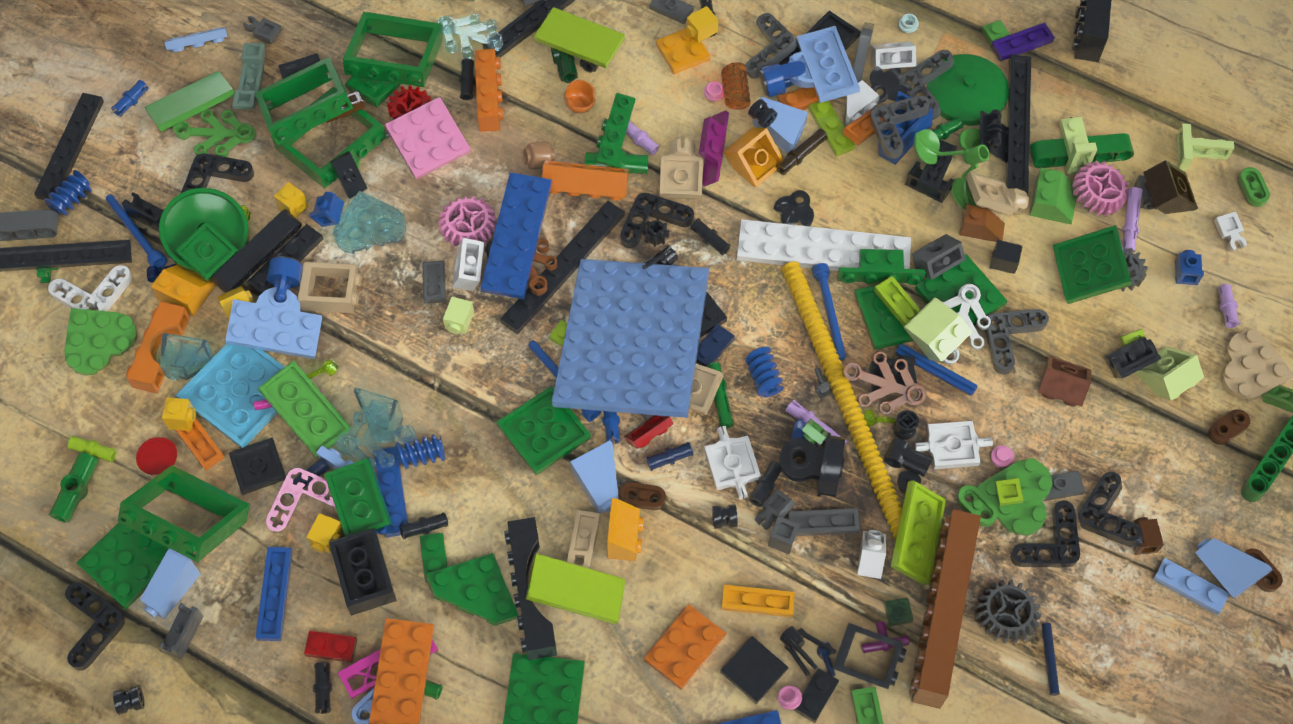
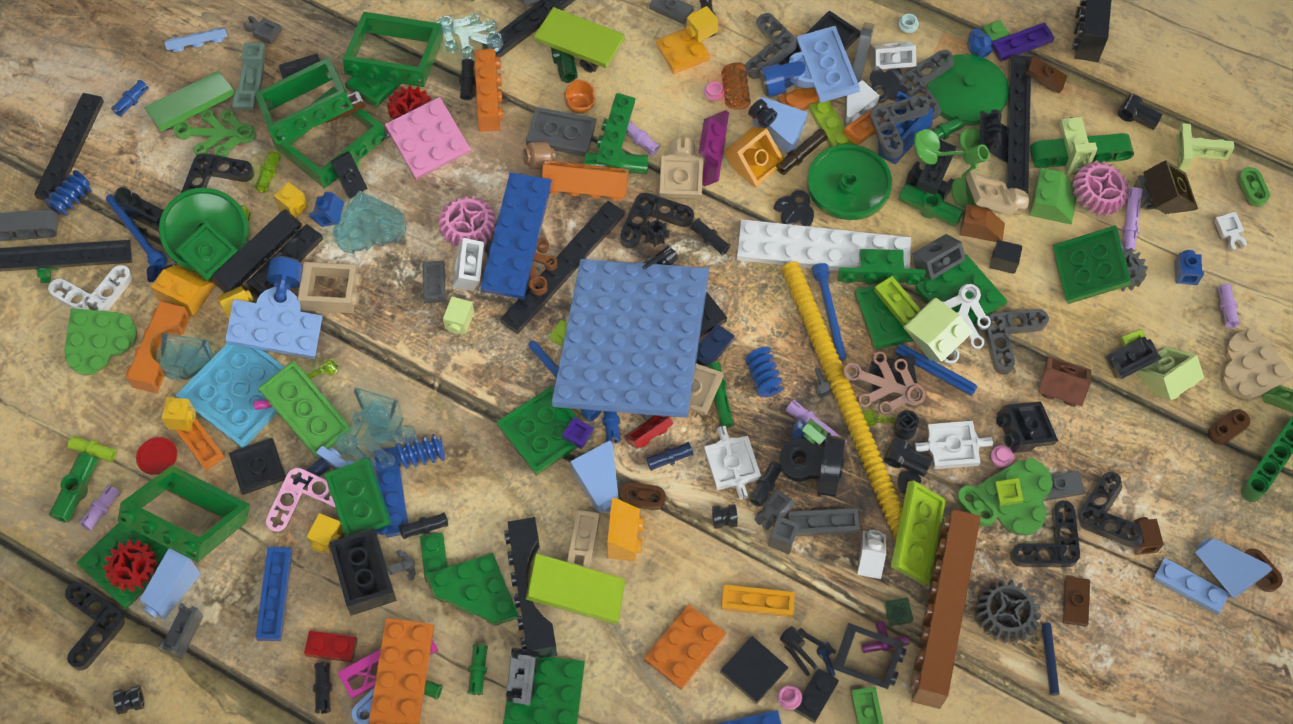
none -> lavender pin [79,485,120,531]
none -> red gear [103,540,158,592]
none -> black piece [114,187,133,204]
none -> clear neon green pin [255,151,281,193]
none -> dark grey piece [387,549,416,581]
none -> green pin [467,644,488,696]
none -> hinge [506,648,539,706]
none -> dark grey plate [526,107,597,157]
none -> dark purple plate [562,417,594,449]
none -> green dish [807,144,892,220]
none -> green piece [898,183,964,227]
none -> blue rock [967,29,993,58]
none -> black plate [996,401,1058,453]
none -> reddish brown plate [1025,55,1067,93]
none -> reddish brown plate [1063,576,1090,627]
none -> black piece [1118,94,1163,130]

